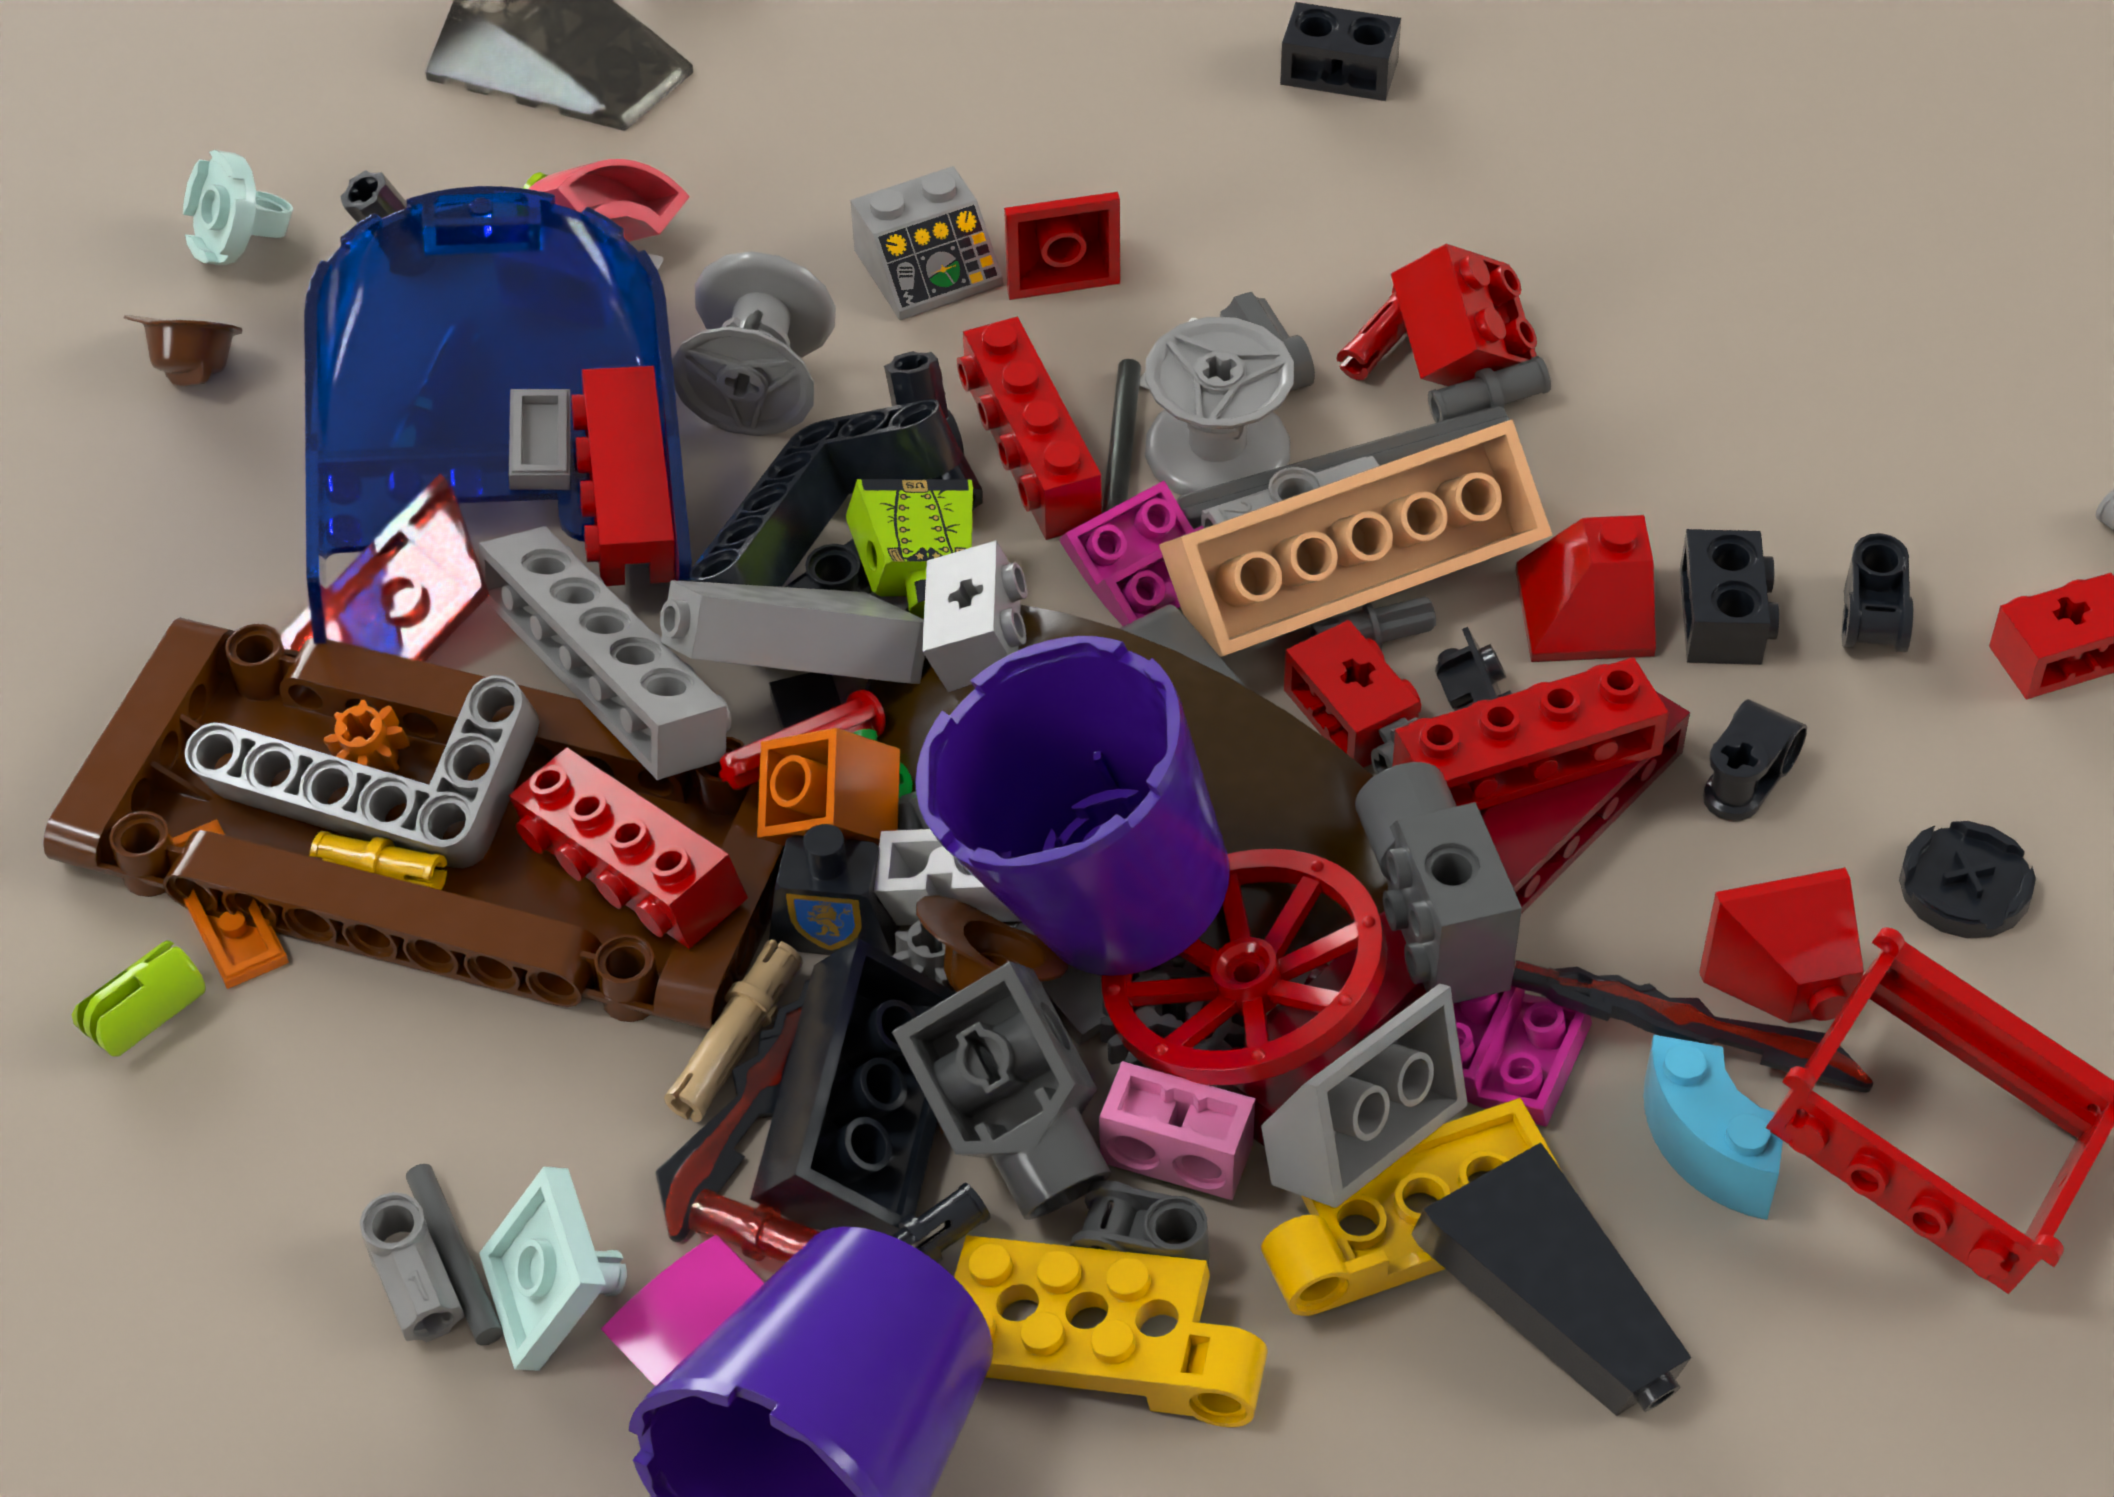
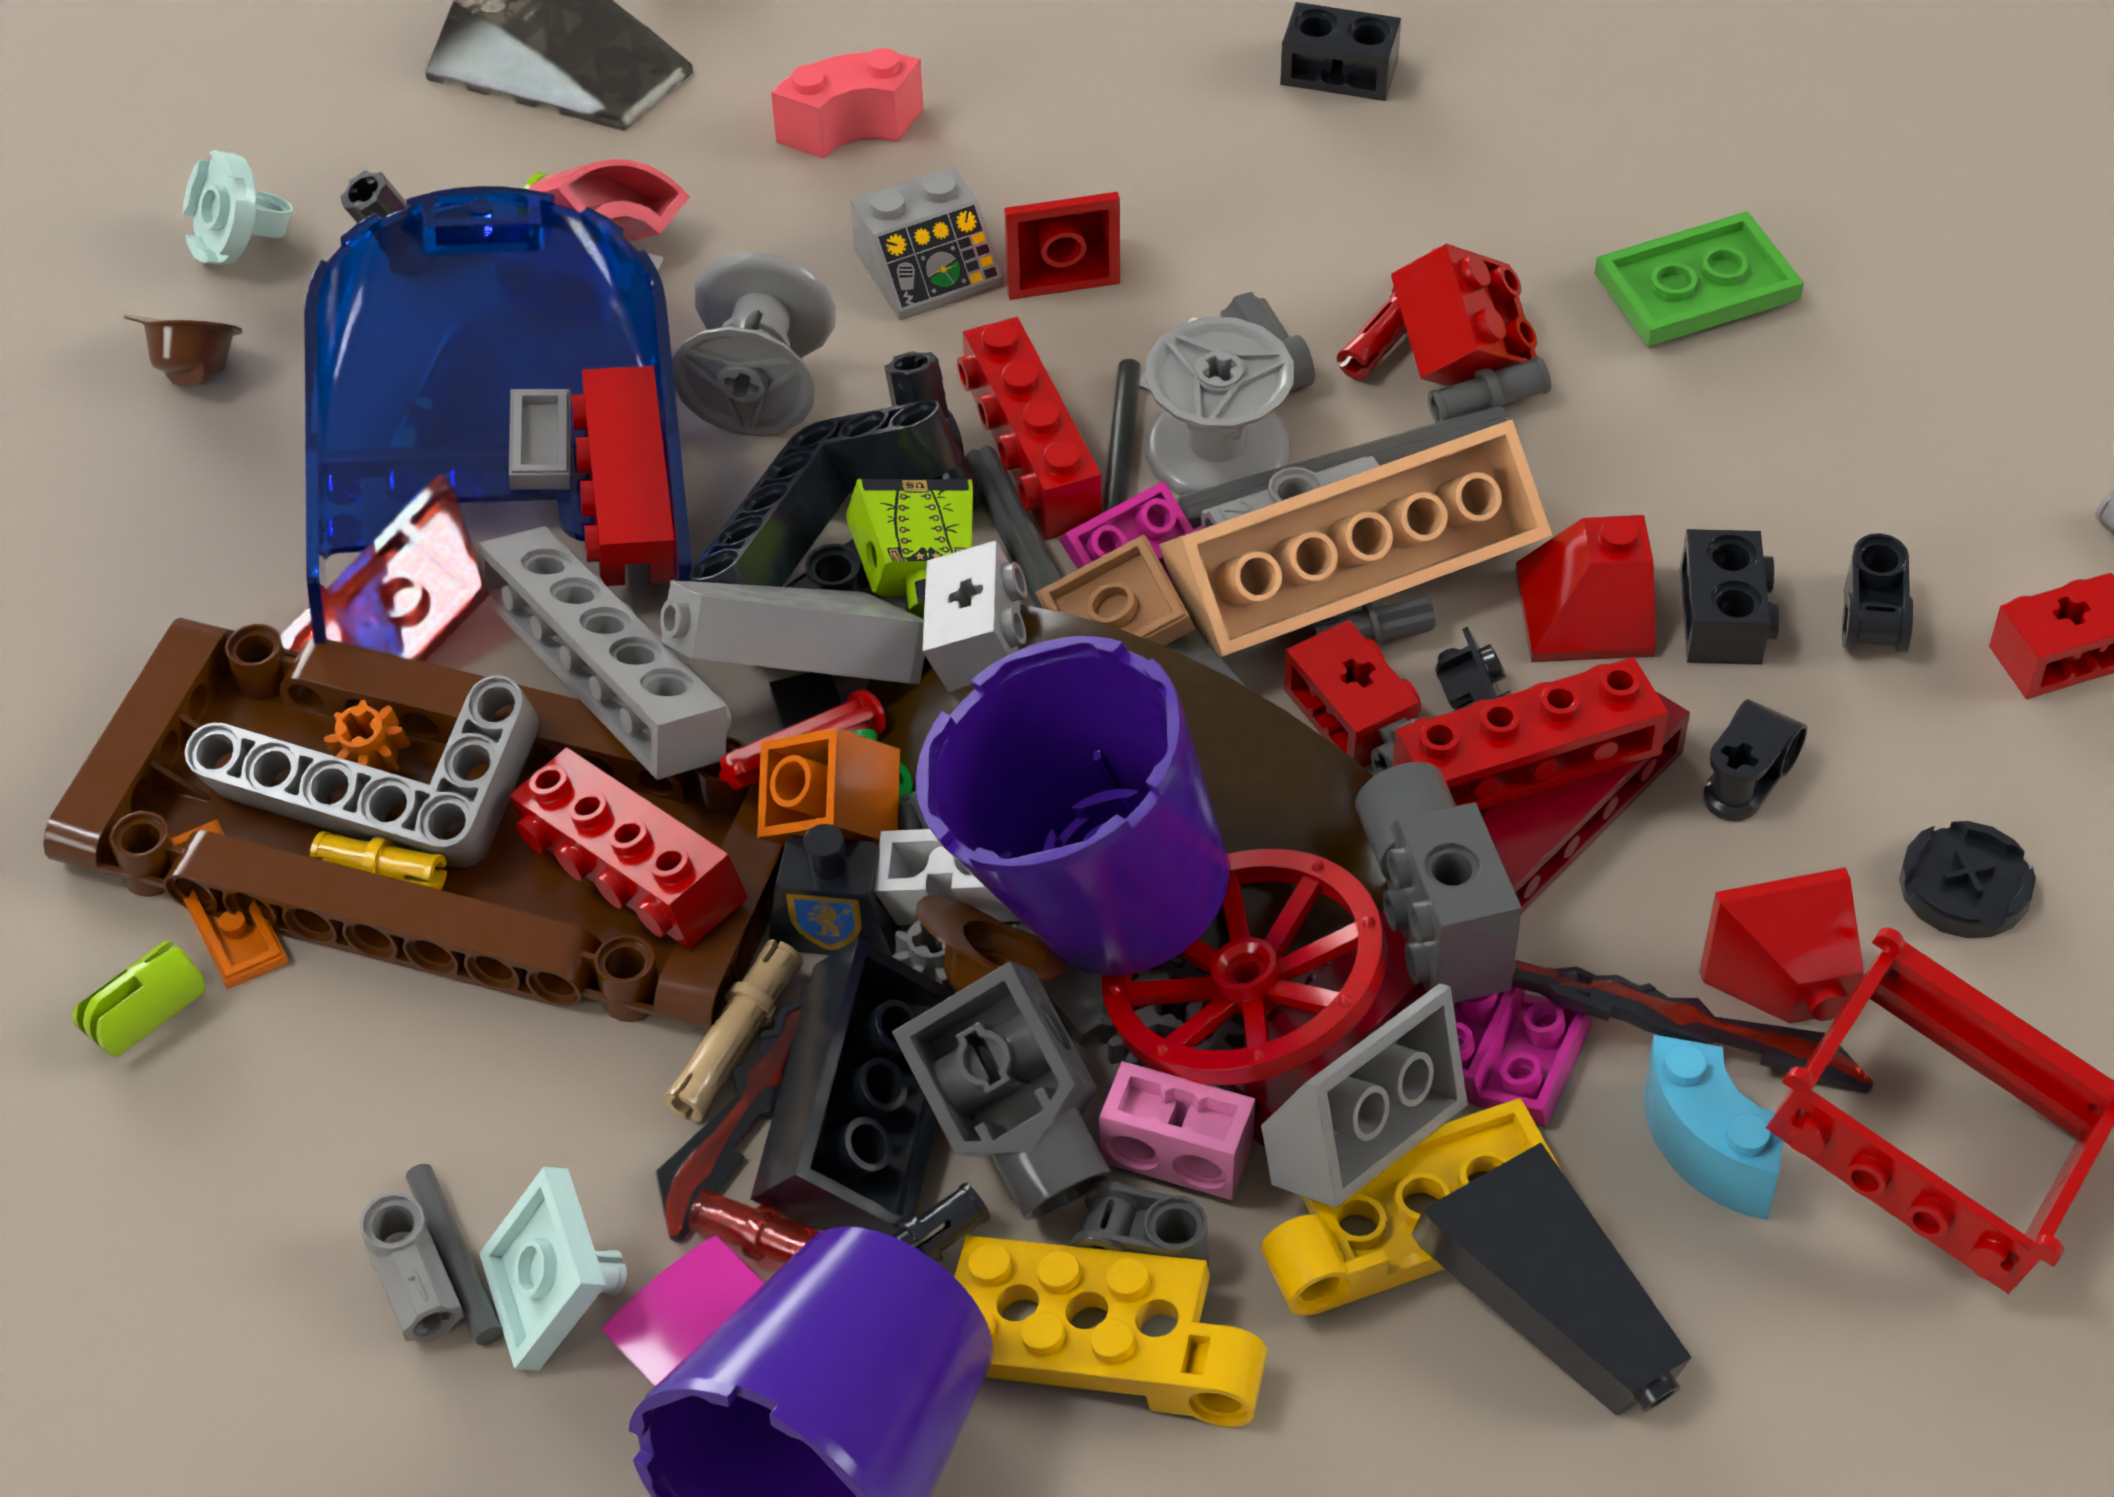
none -> coral brick [771,48,924,159]
none -> dark grey axle [966,445,1061,608]
none -> medium nougat tile [1035,534,1196,646]
none -> bright green plate [1594,211,1804,347]

